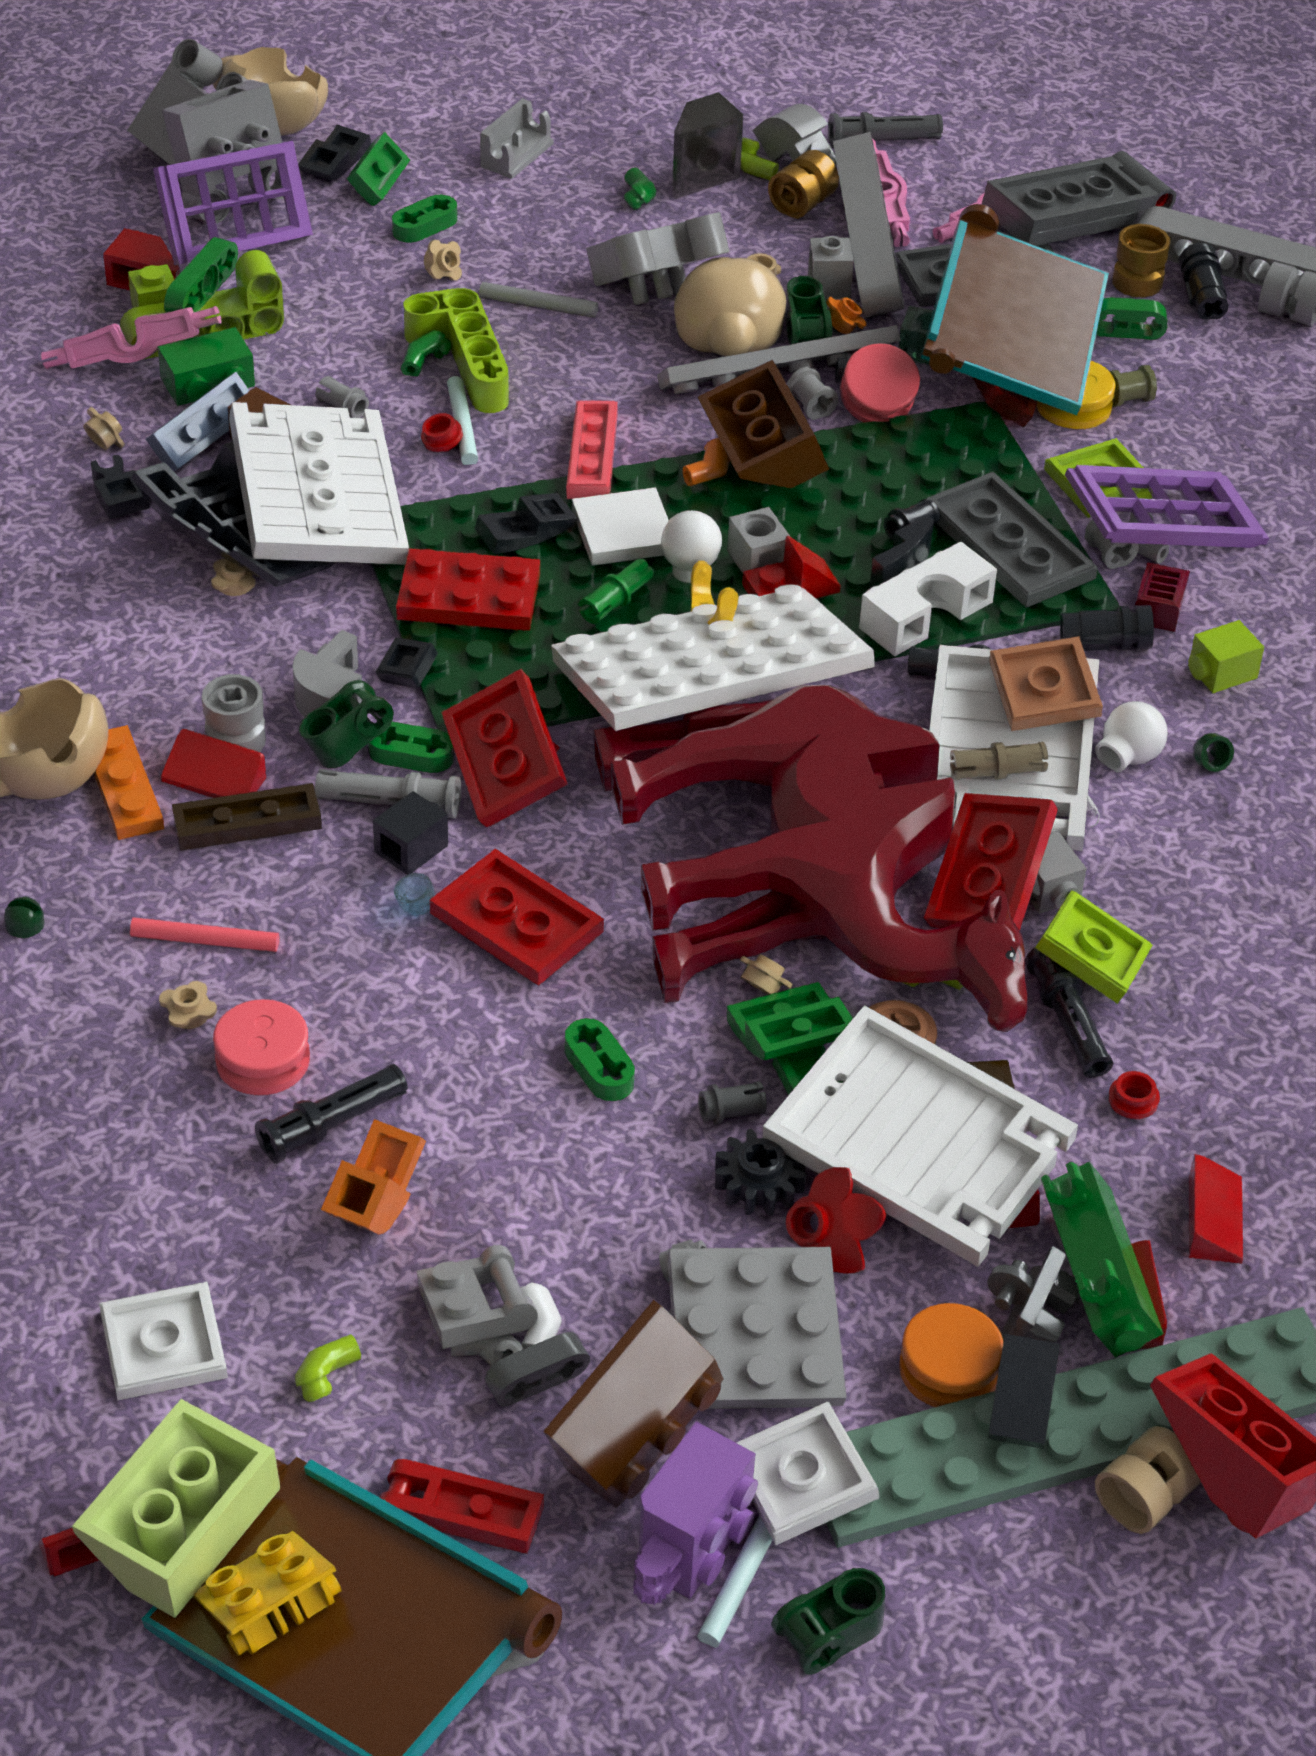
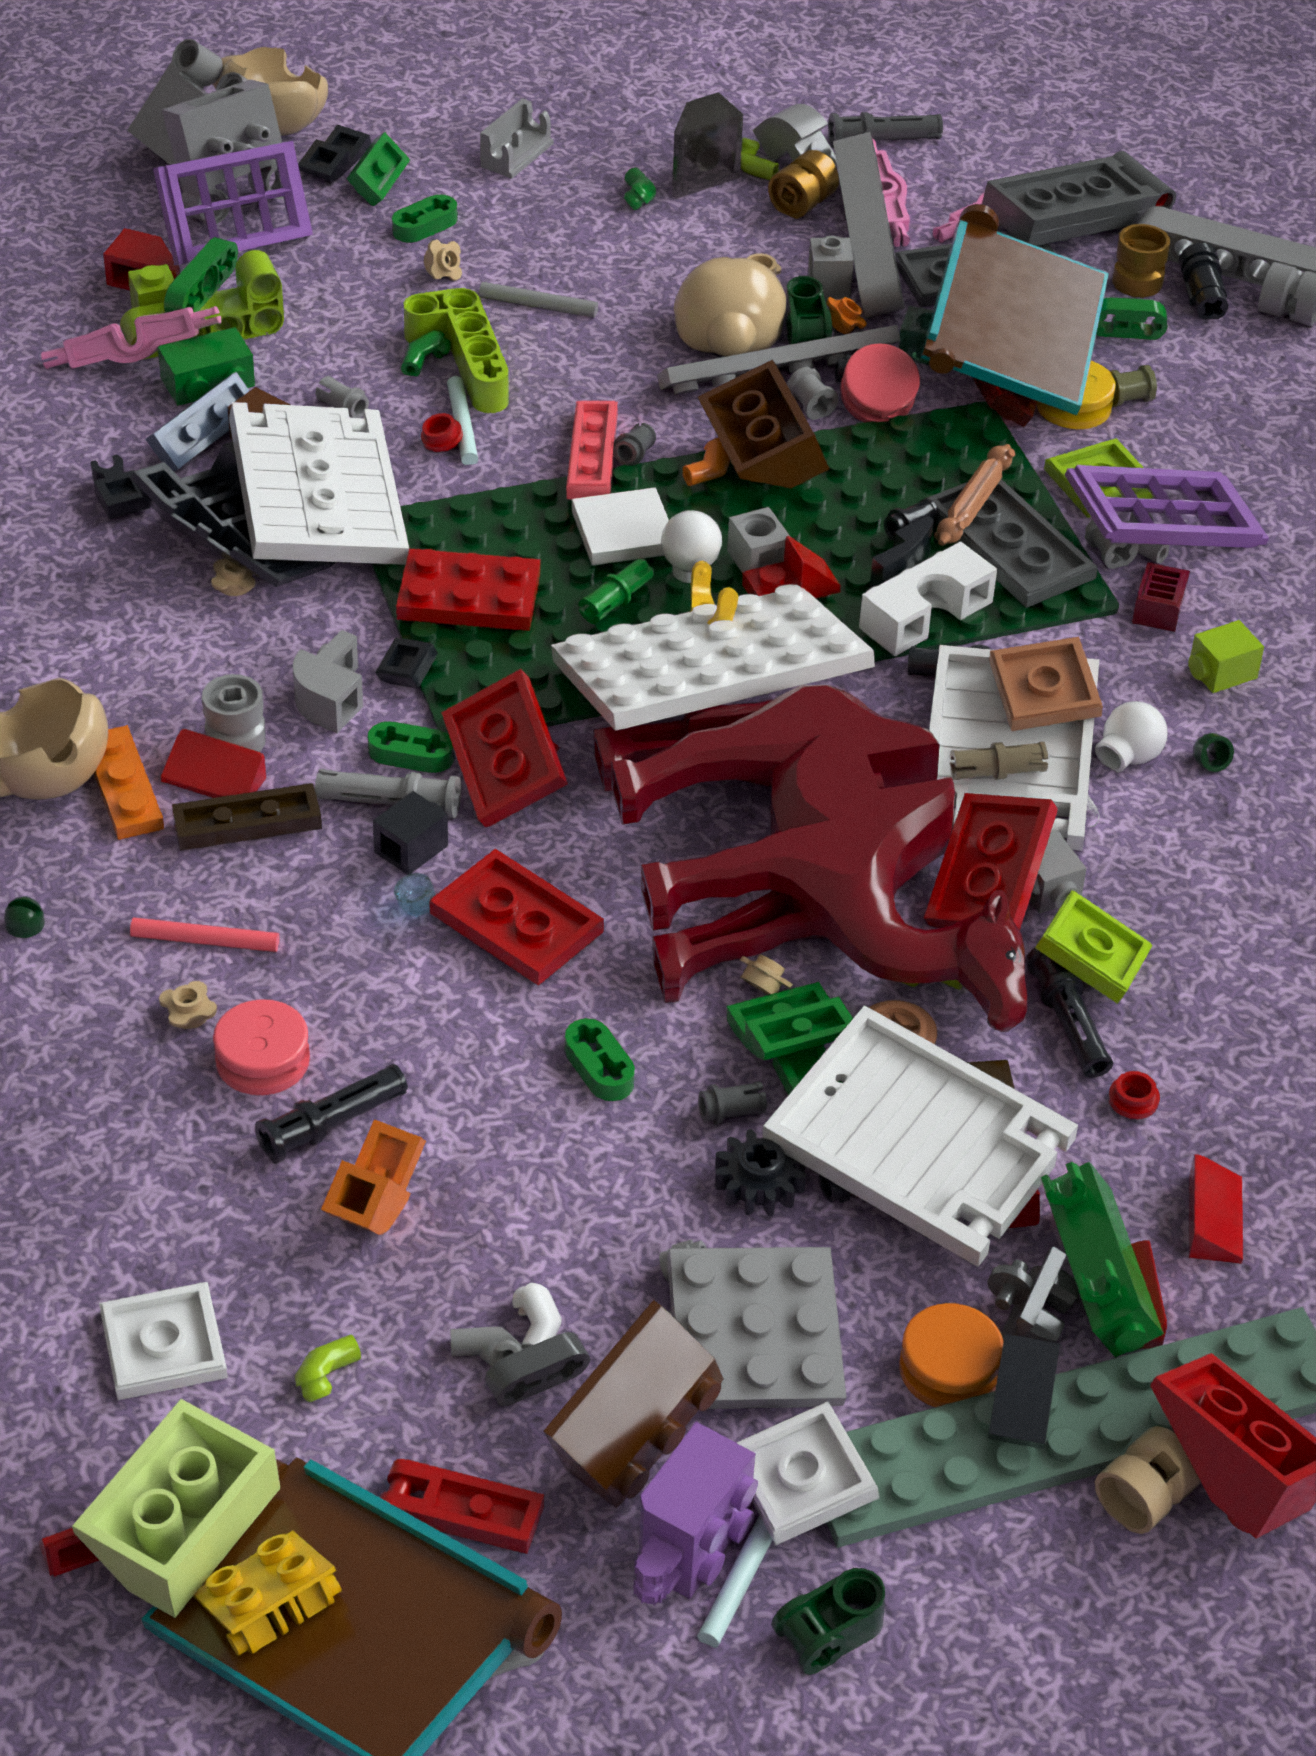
tan plate [83,407,125,450] -> none
dark green piece [299,680,394,768] -> none
light grey plate [417,1245,538,1349] -> none
black slope [475,493,577,554] -> none
light grey piece [586,212,730,305] -> none
red plate [786,1167,886,1274] -> none
black axle [1059,605,1154,651] -> none
none -> dark grey pin [613,423,656,466]
none -> nougat wheel [934,444,1015,546]

